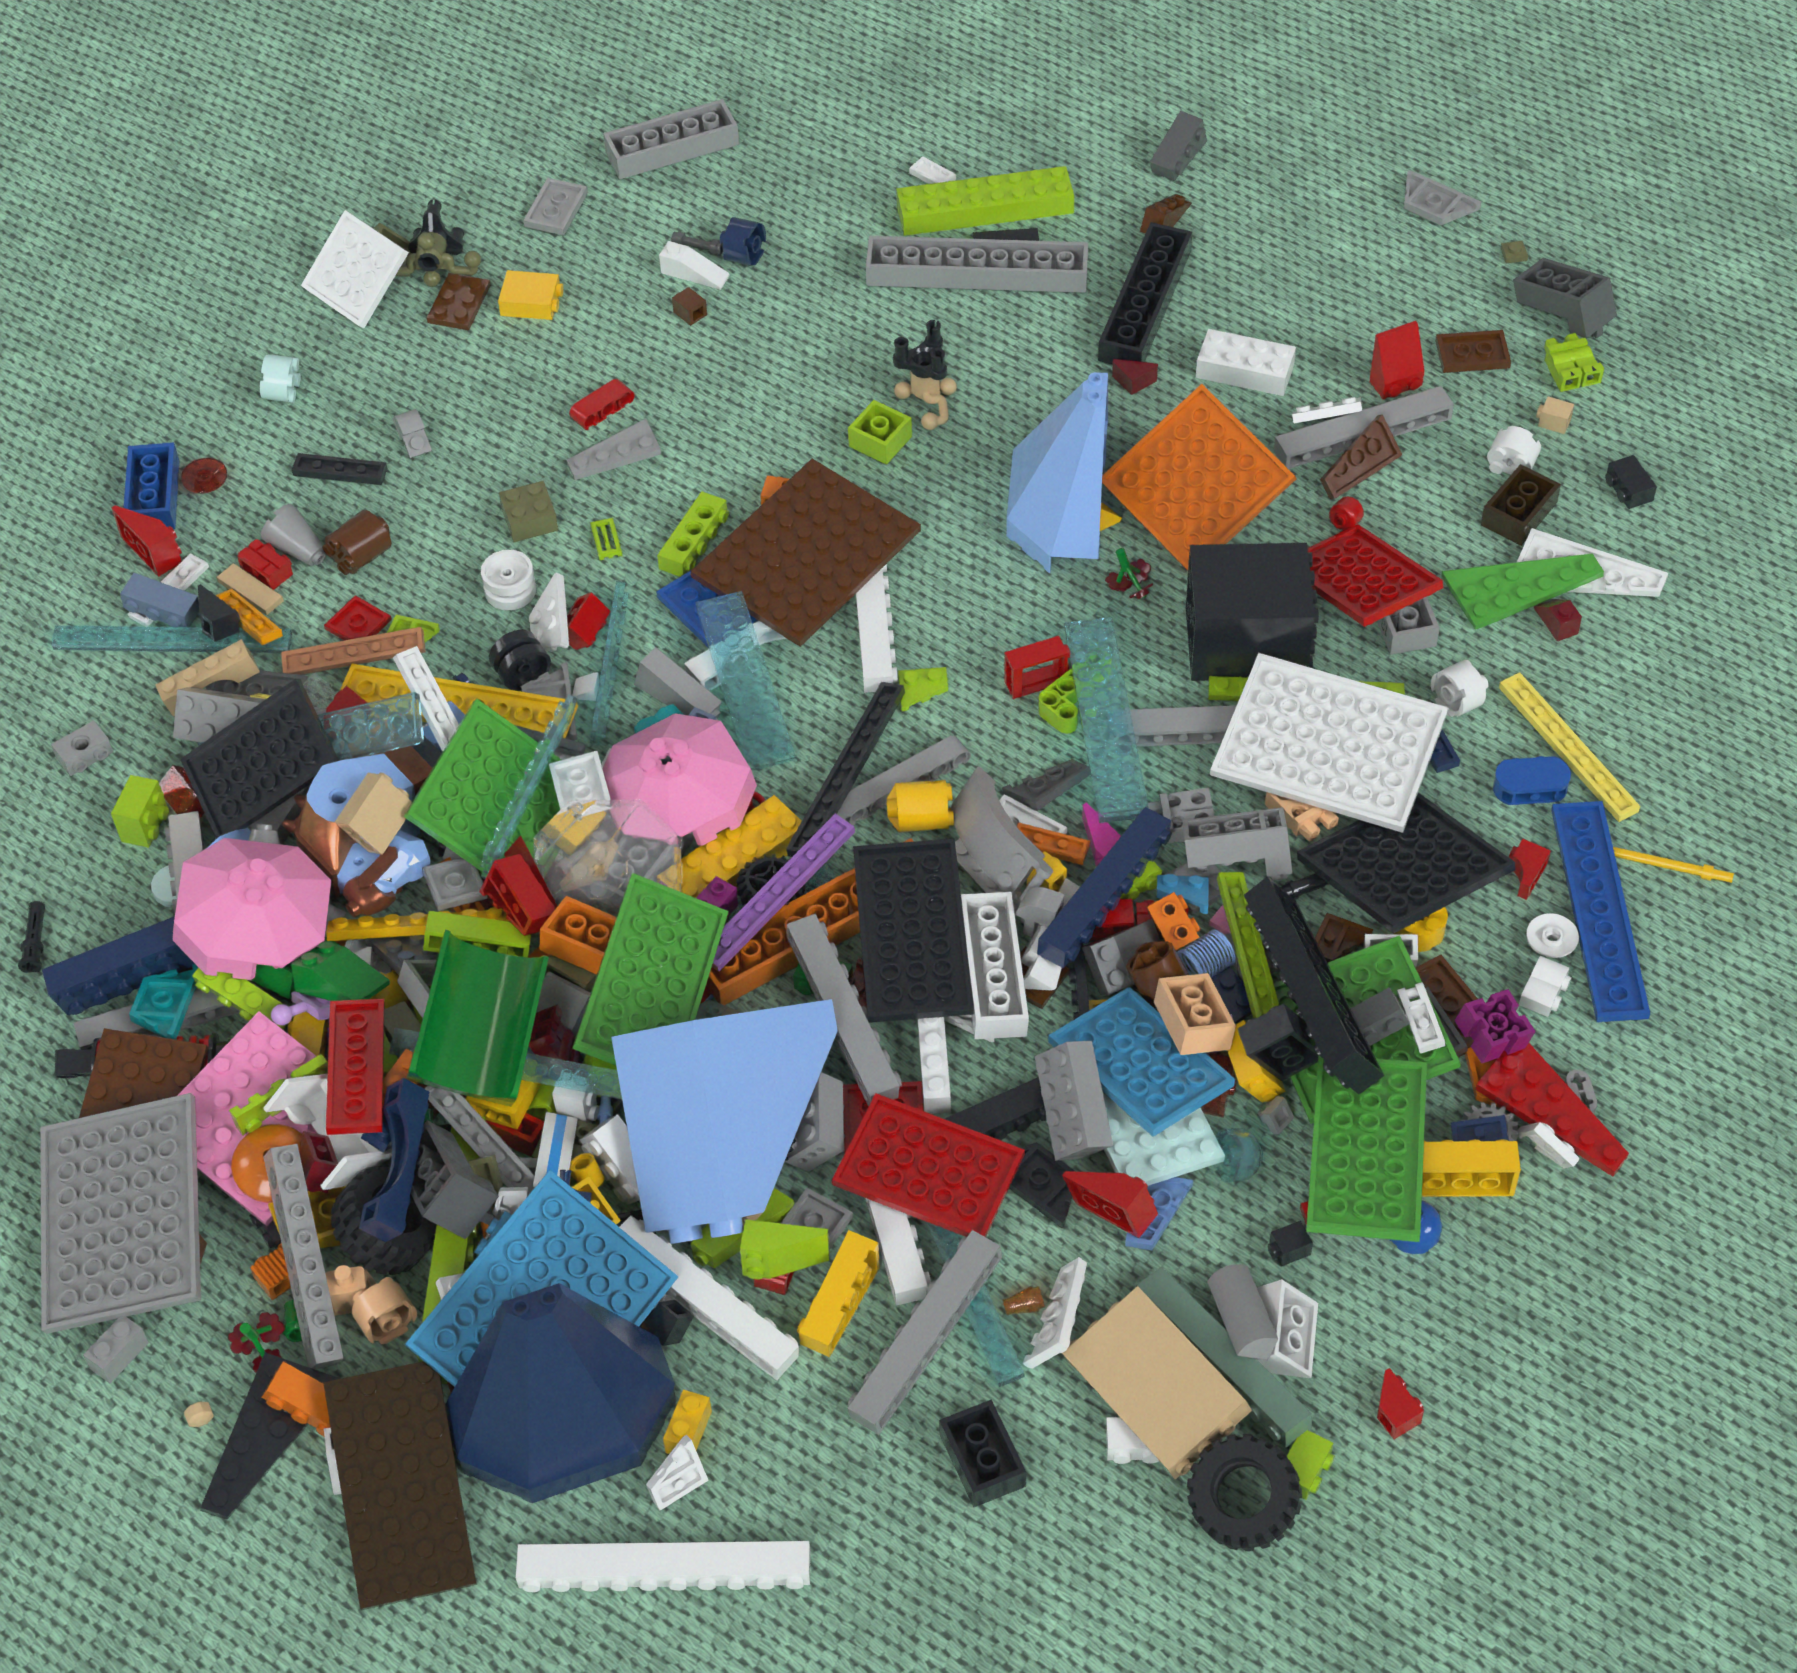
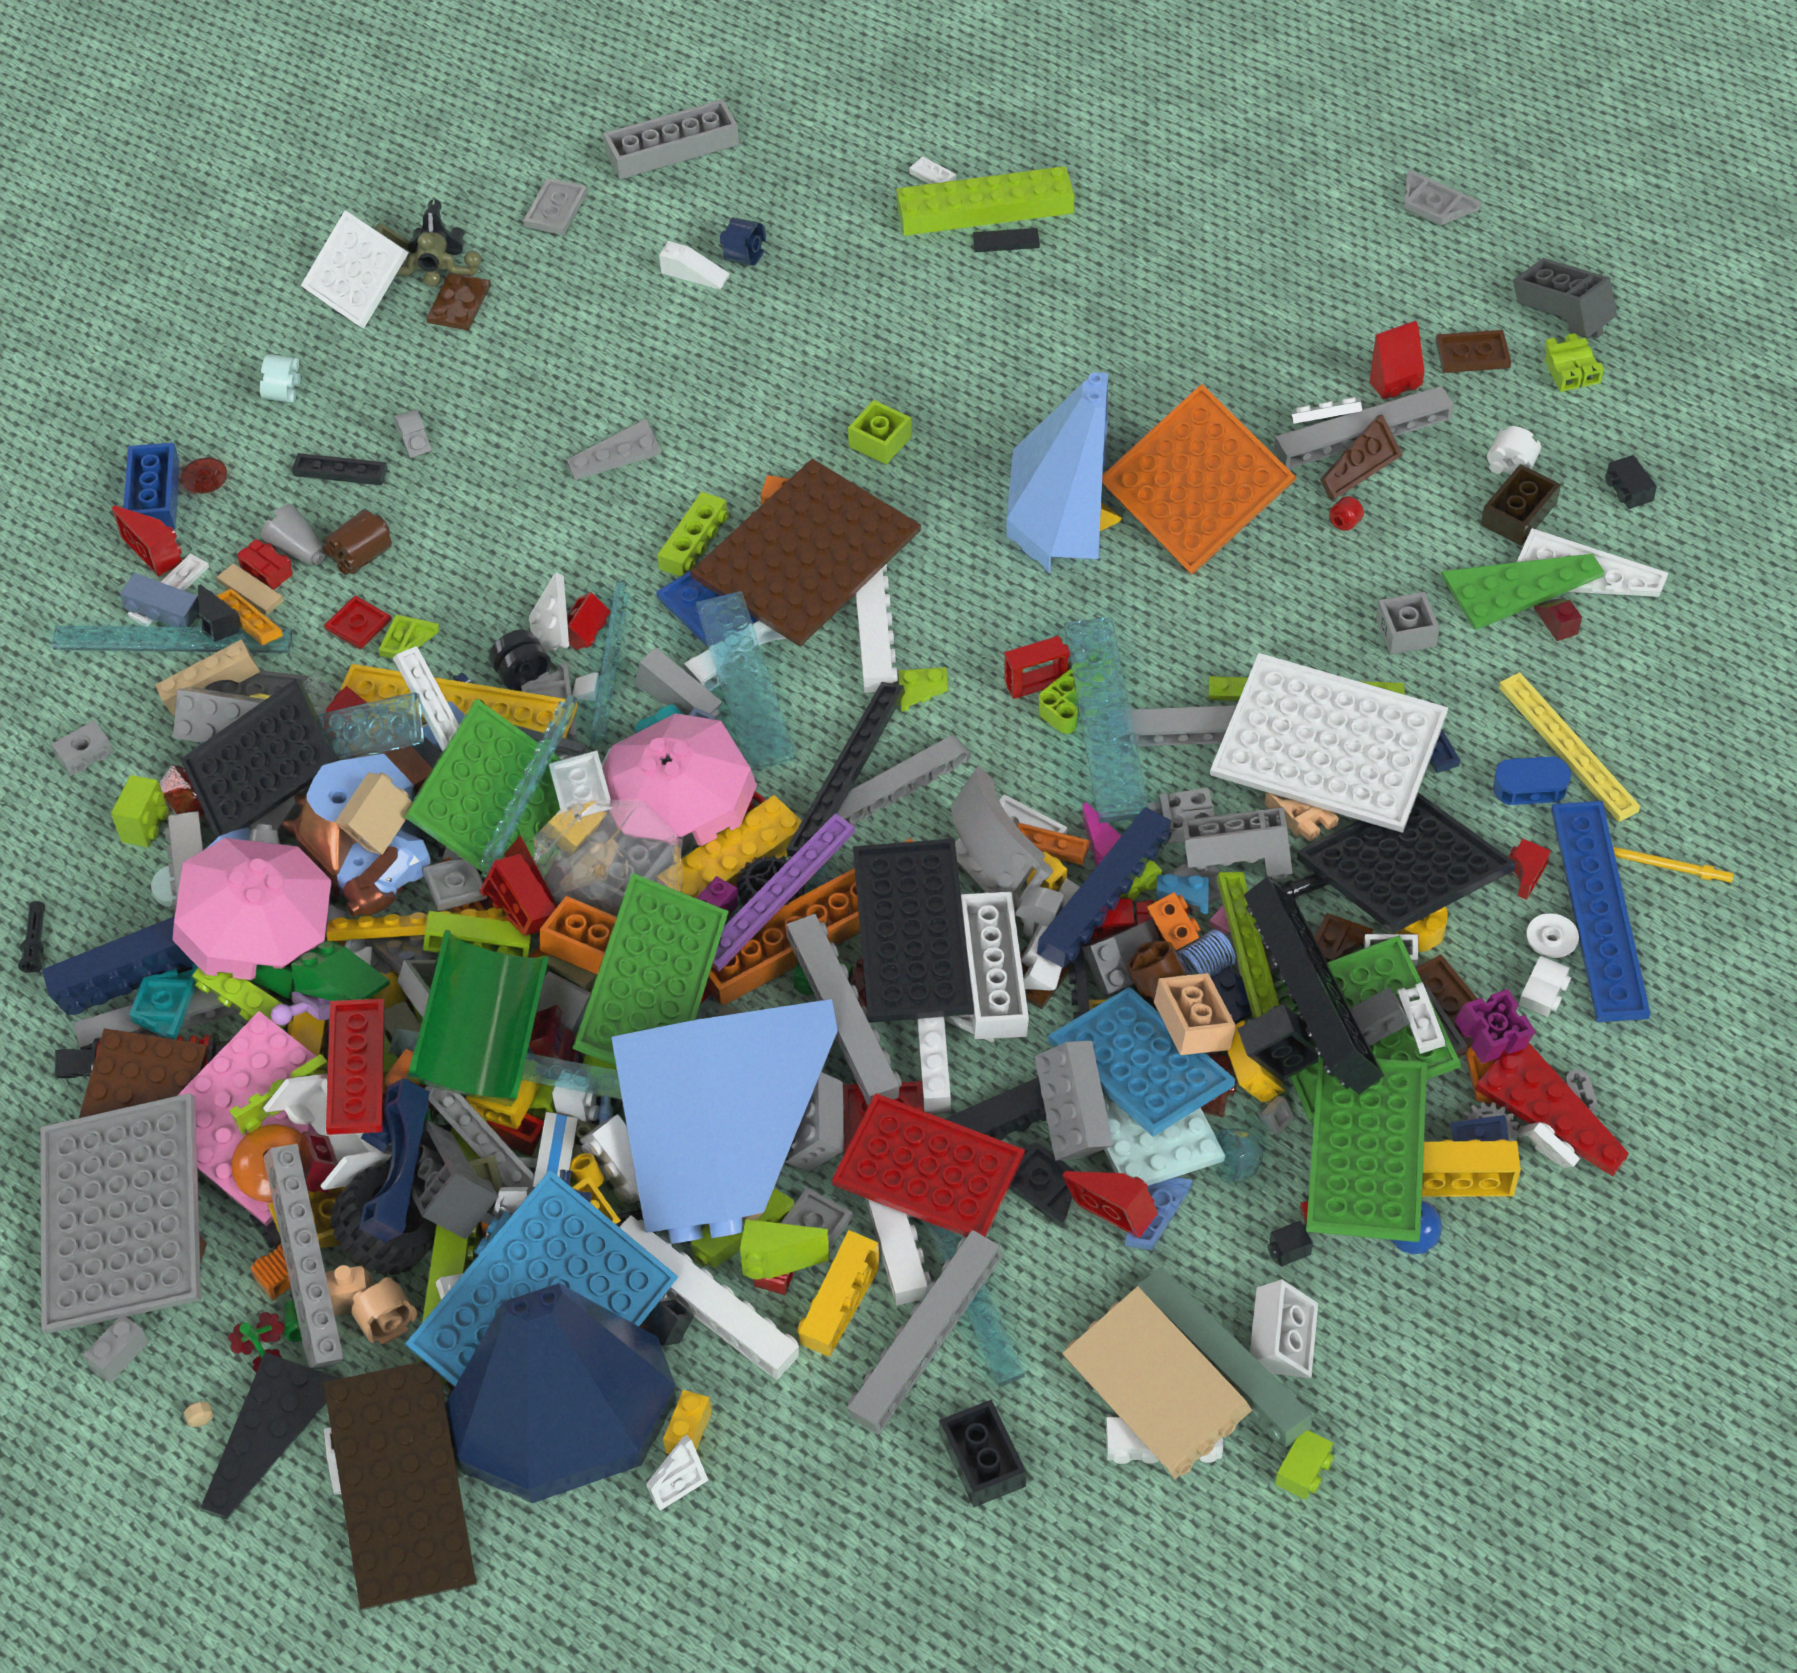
orange brick [261,1361,330,1437] -> none
nougat plate [281,627,426,675] -> none
white wheel [481,550,536,610] -> none
yellow brick [498,270,563,320] -> none
olive brick [499,481,558,542] -> none
white brick [516,1541,810,1592] -> none
red beam [569,379,635,430] -> none
lime tile [590,518,622,560] -> none
dark grey bar [671,232,723,255] -> none
reddish brown brick [672,287,707,326] -> none
light grey brick [866,236,1088,293] -> none
yellow cylinder [886,780,954,832] -> none
wheel [893,320,957,430] -> none
dark grey wing [1002,759,1091,811] -> none
clear orange cone [1003,1285,1045,1316] -> none
white wing [1022,1257,1087,1369] -> none
black brick [1098,222,1193,364] -> none
dark red plant [1105,548,1153,599] -> none
dark red slope [1112,359,1158,395] -> none
reddish brown slope [1140,194,1192,234] -> none
dark grey wedge [1150,111,1207,181] -> none
black piece [1185,543,1319,681] -> none
black tyre [1187,1434,1302,1551] -> none
white brick [1196,329,1296,396] -> none
light grey brick [1207,1264,1278,1360] -> none
red plate [1308,524,1443,627] -> none
red slope [1377,1368,1424,1439] -> none
white brick [1431,660,1488,717] -> none
olive plate [1500,241,1528,264] -> none
tan brick [1536,397,1574,434] -> none

